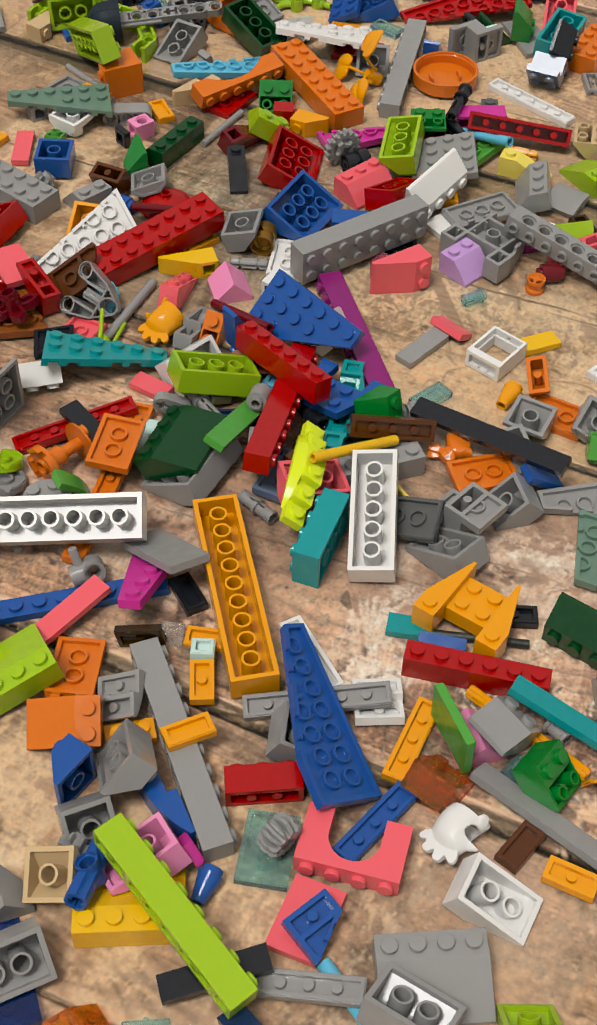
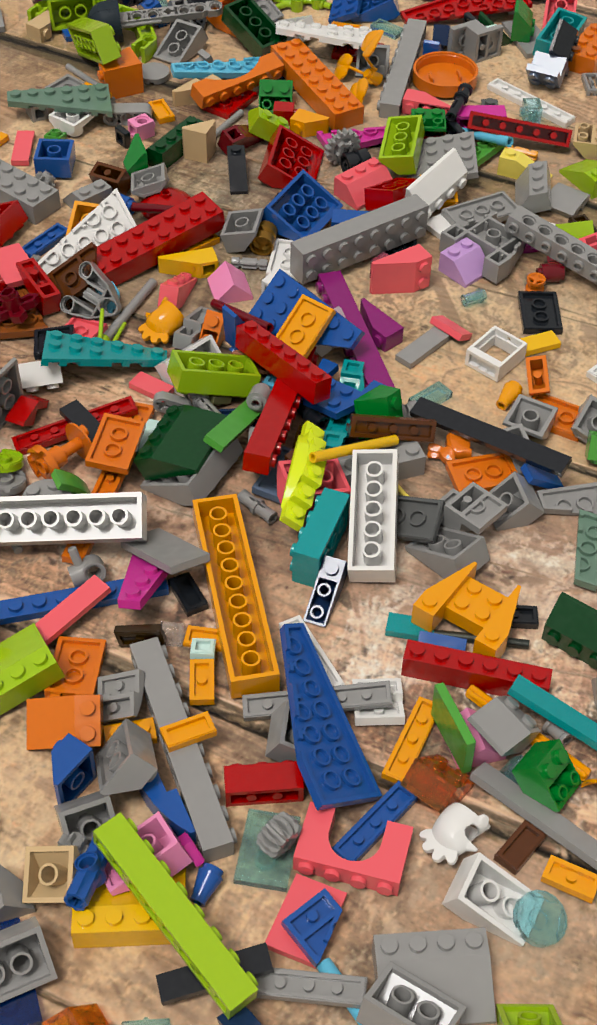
none -> red slope [5,394,49,427]
none -> blue tile [22,223,67,258]
none -> light grey tile [142,62,170,85]
none -> tan slope [182,119,216,164]
none -> light orange tile [276,294,336,359]
none -> slope [303,555,348,628]
none -> magenta slope [360,298,404,352]
none -> coral slope [401,89,451,117]
none -> dark blue slope [432,24,451,49]
none -> clear light blue tile [513,890,567,948]
none -> black tile [517,291,563,335]
none -> clear light blue brick [519,98,543,124]

